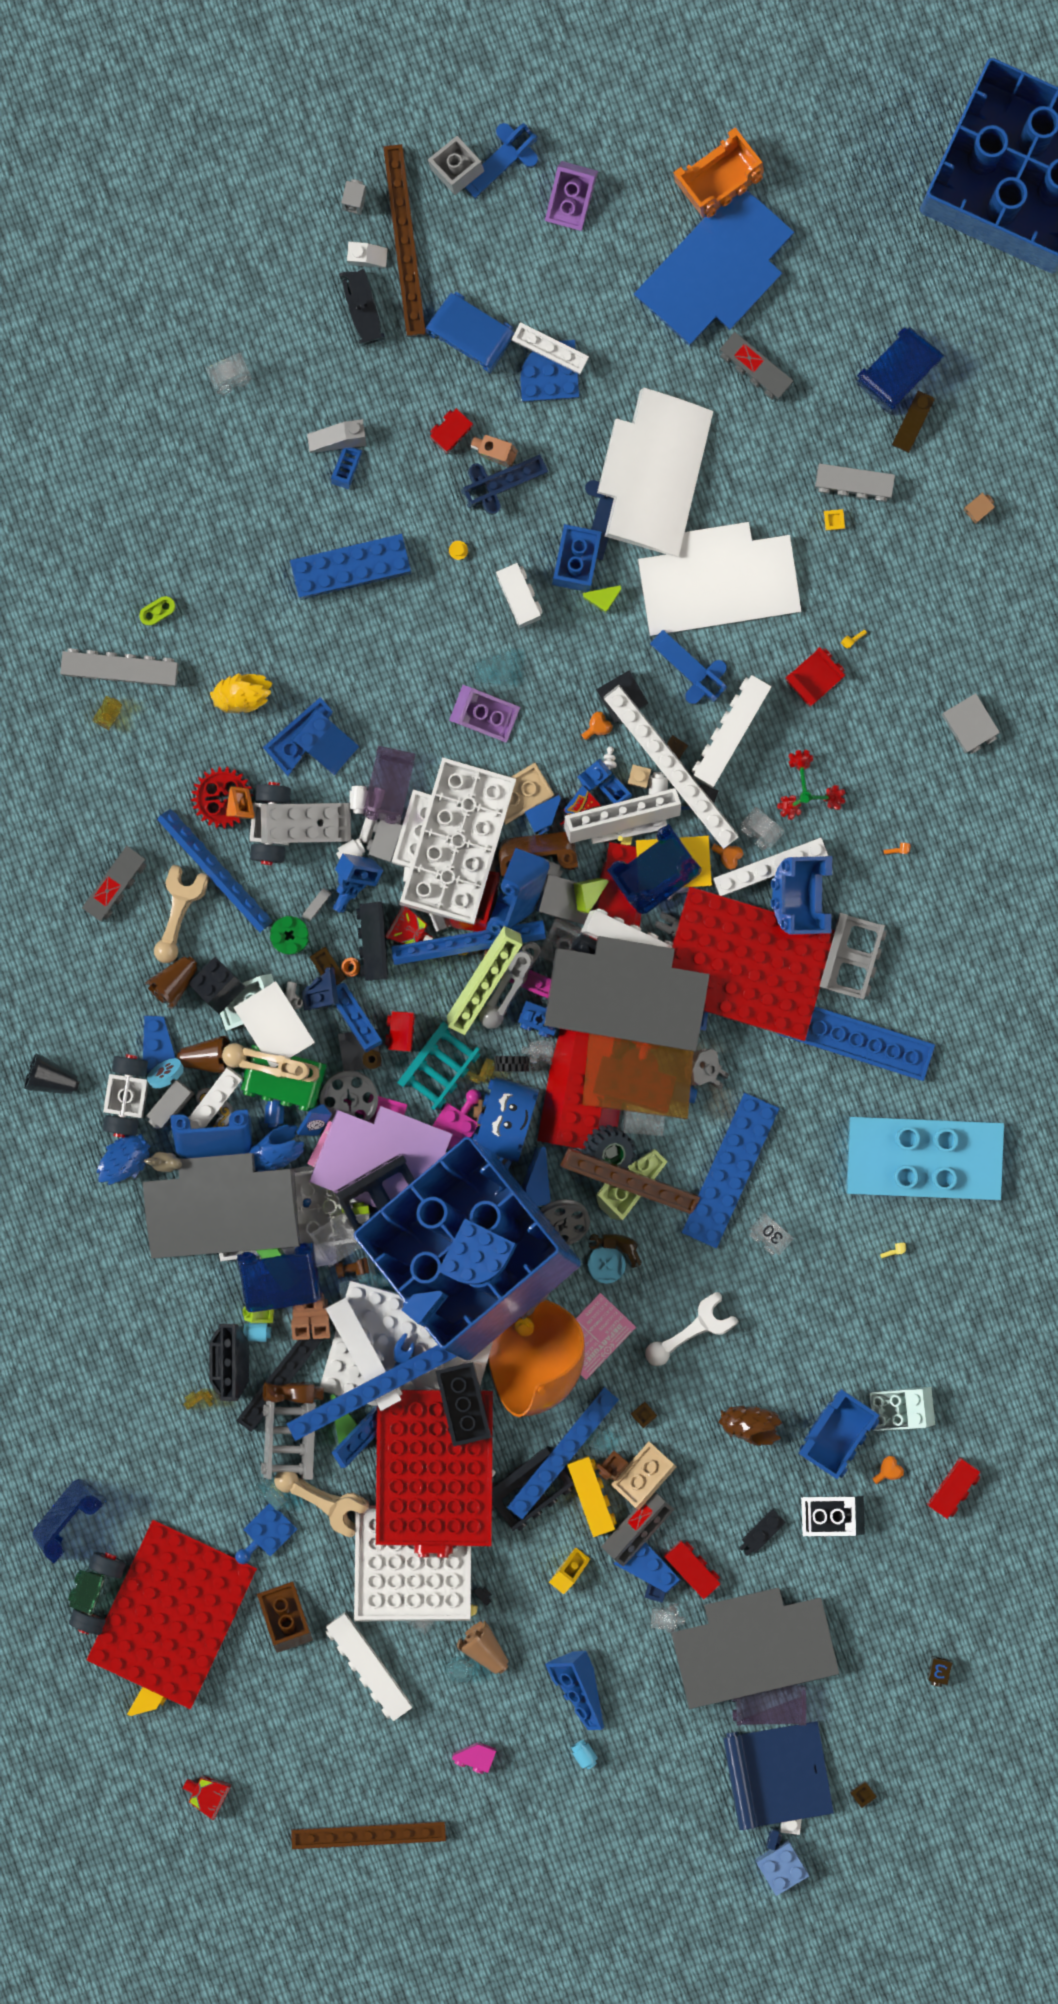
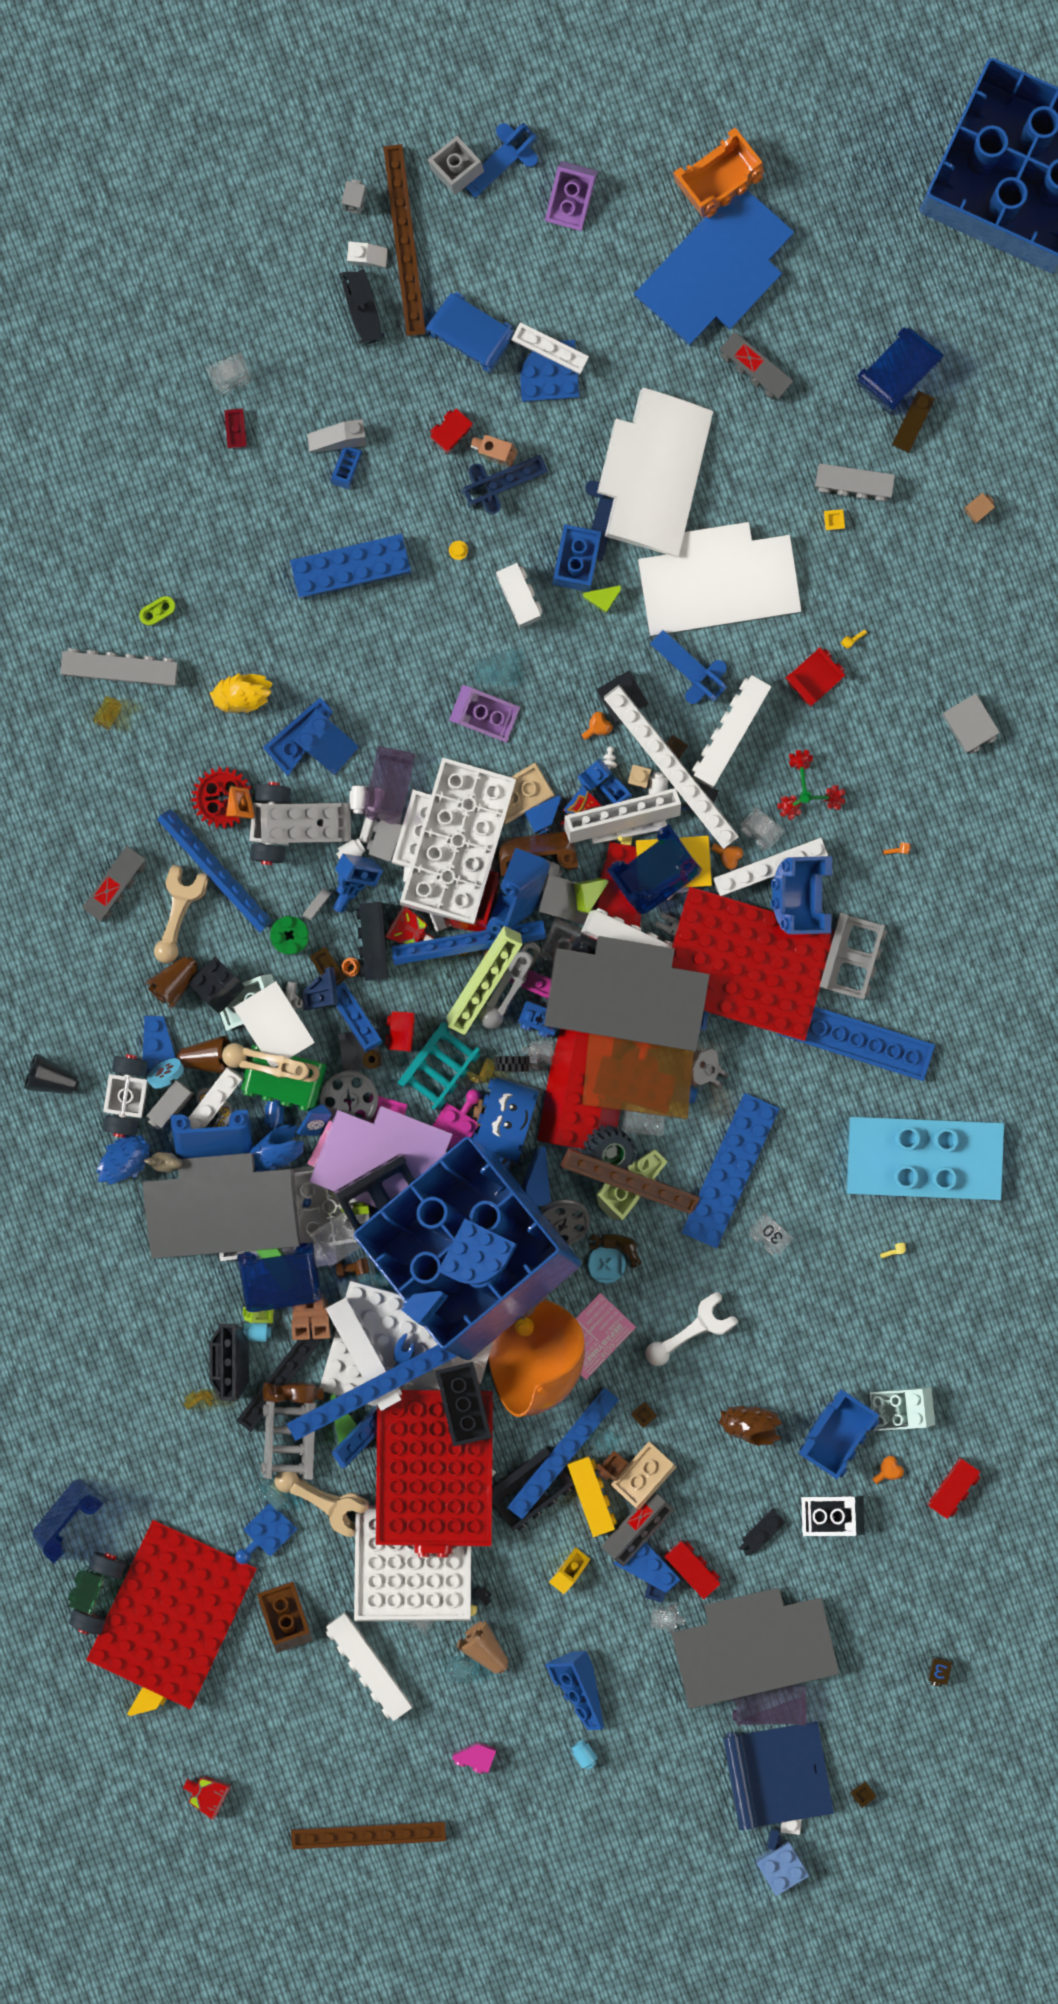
none -> dark red plate [224,408,247,449]

